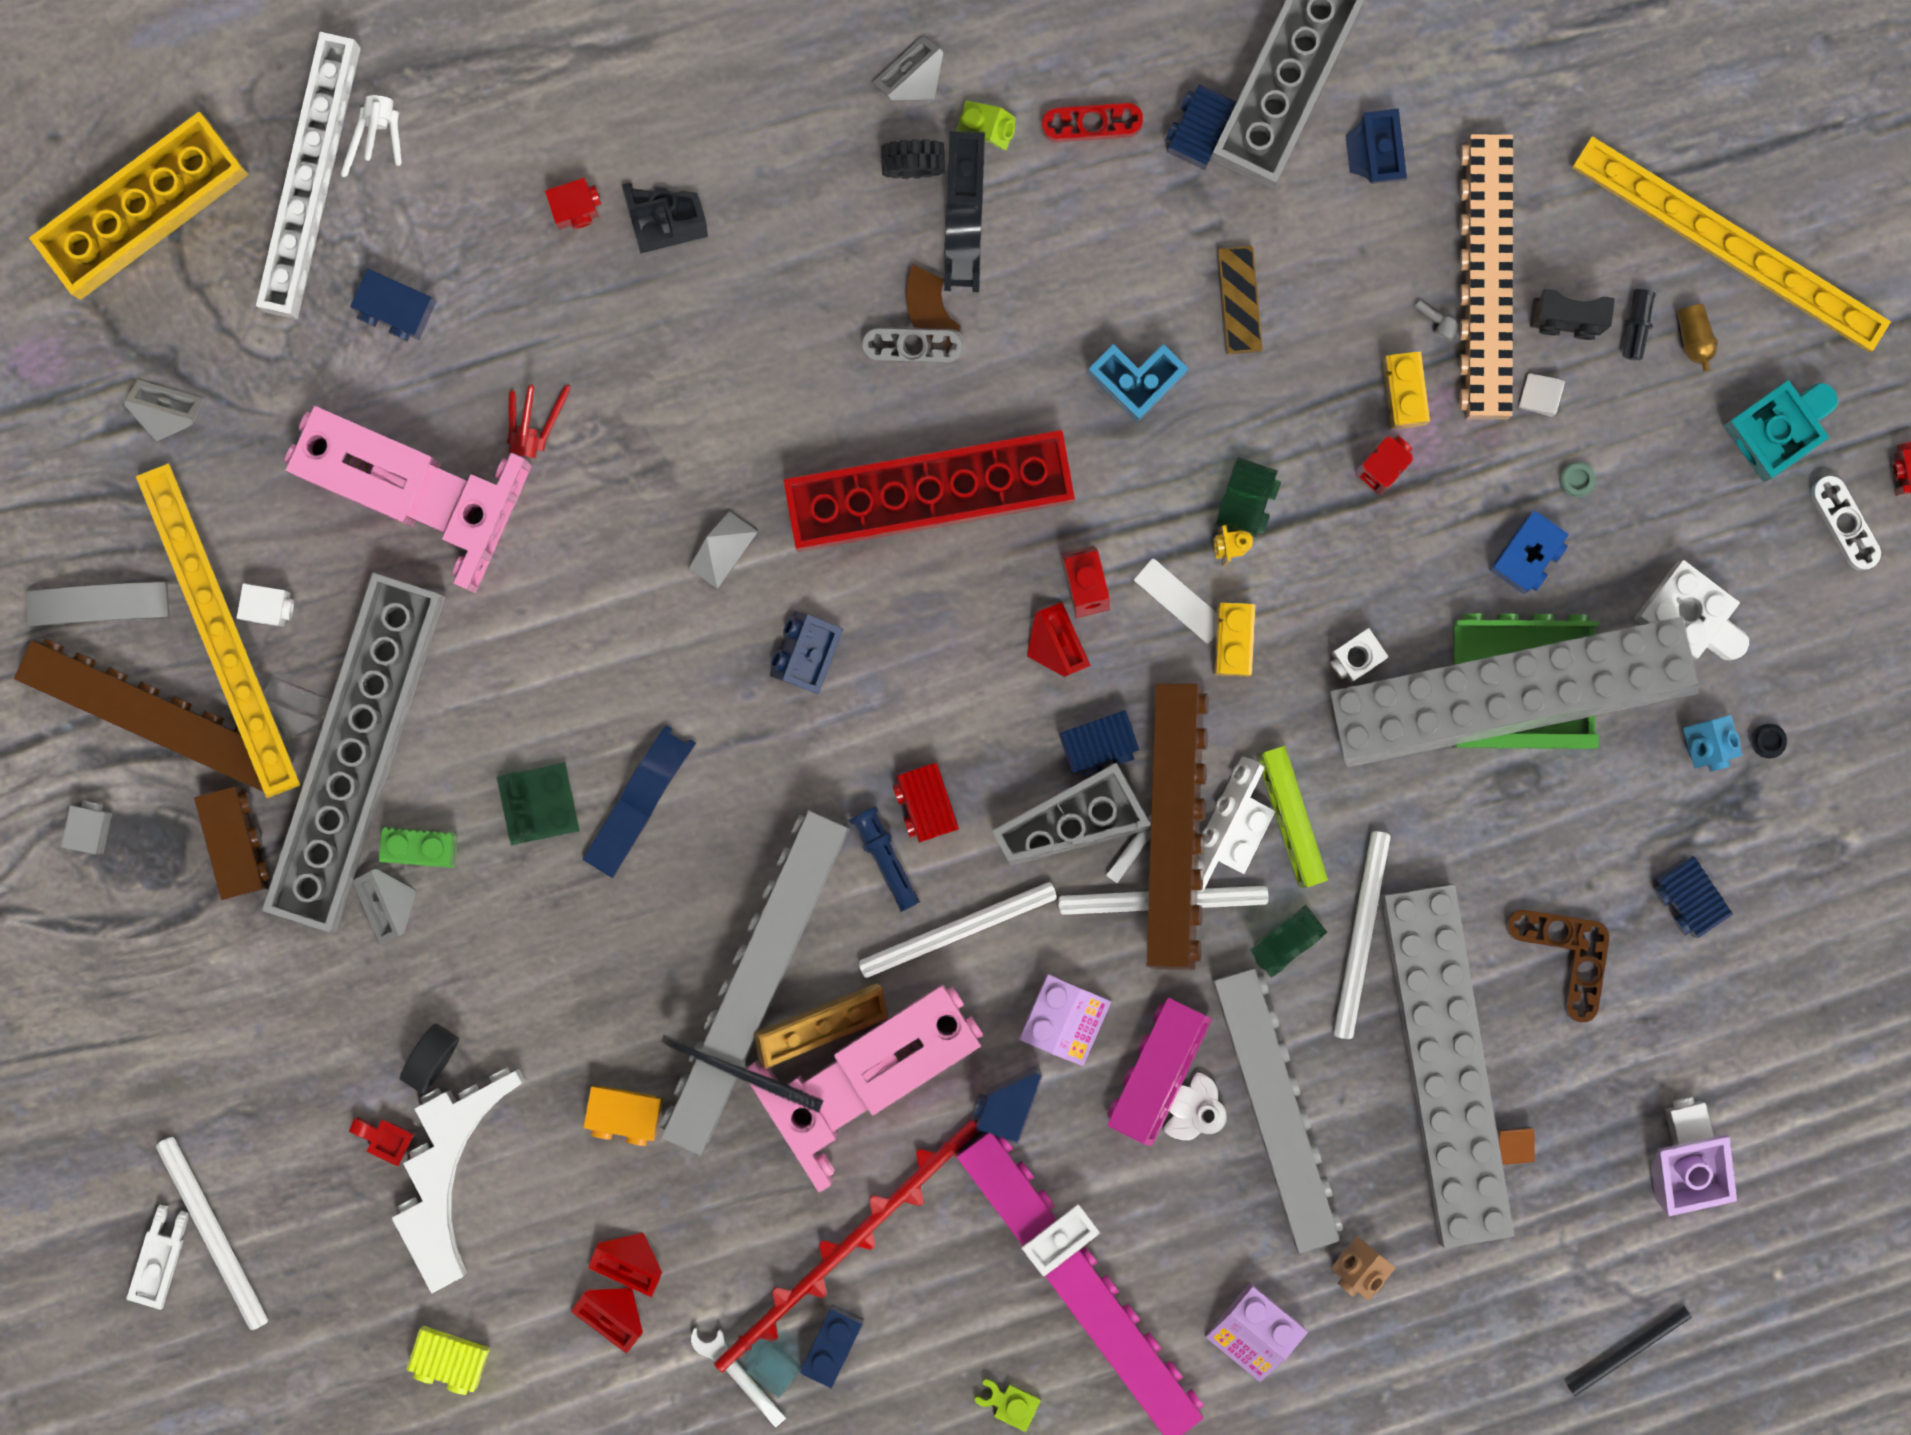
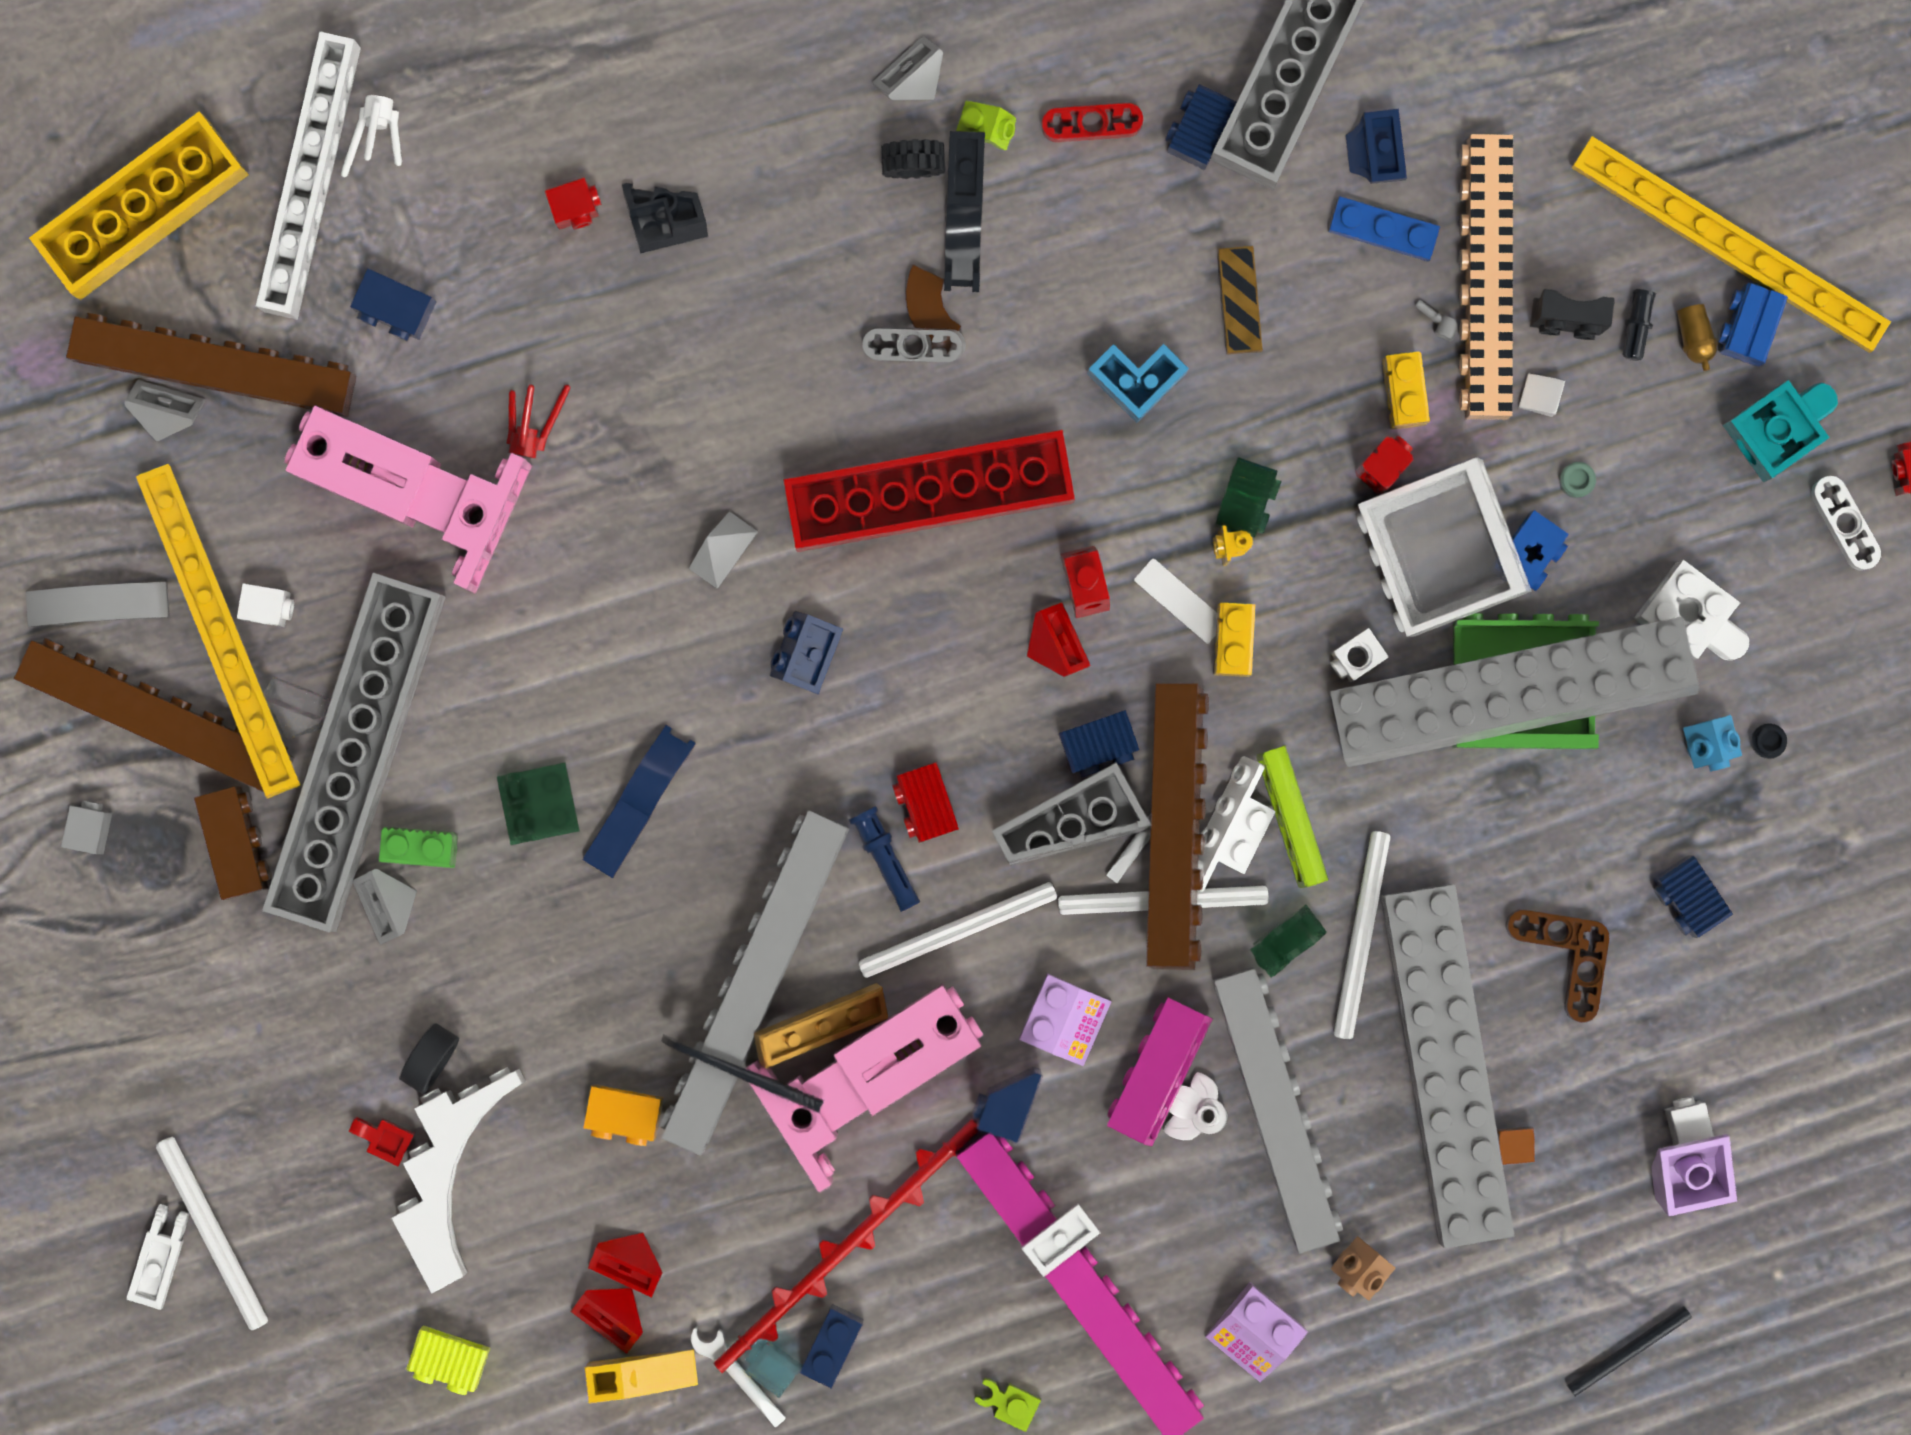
none -> reddish brown brick [66,313,357,417]
none -> yellow slope [585,1349,698,1403]
none -> blue plate [1328,196,1440,262]
none -> clear piece [1357,458,1532,637]
none -> blue brick [1717,283,1788,366]

